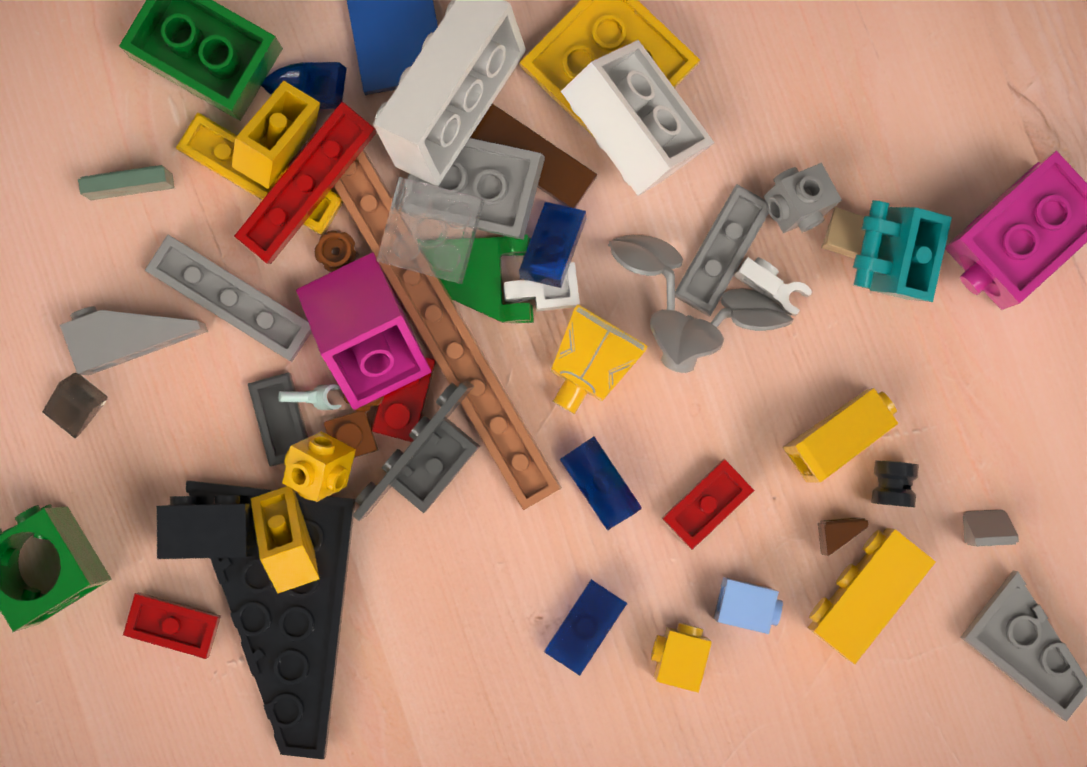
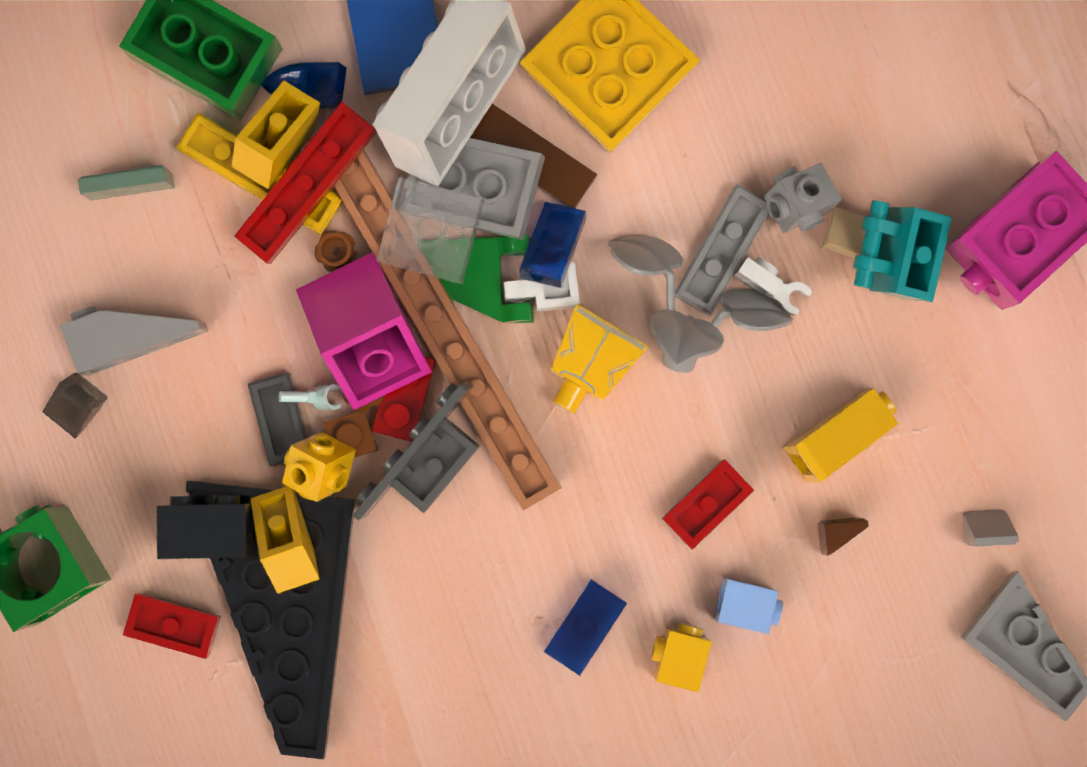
light grey plate [145,235,312,362] -> none
clear blue plate [560,436,642,530] -> none
white slope [561,40,715,196] -> none
yellow brick [807,528,936,664] -> none
black wheel [871,460,919,508] -> none

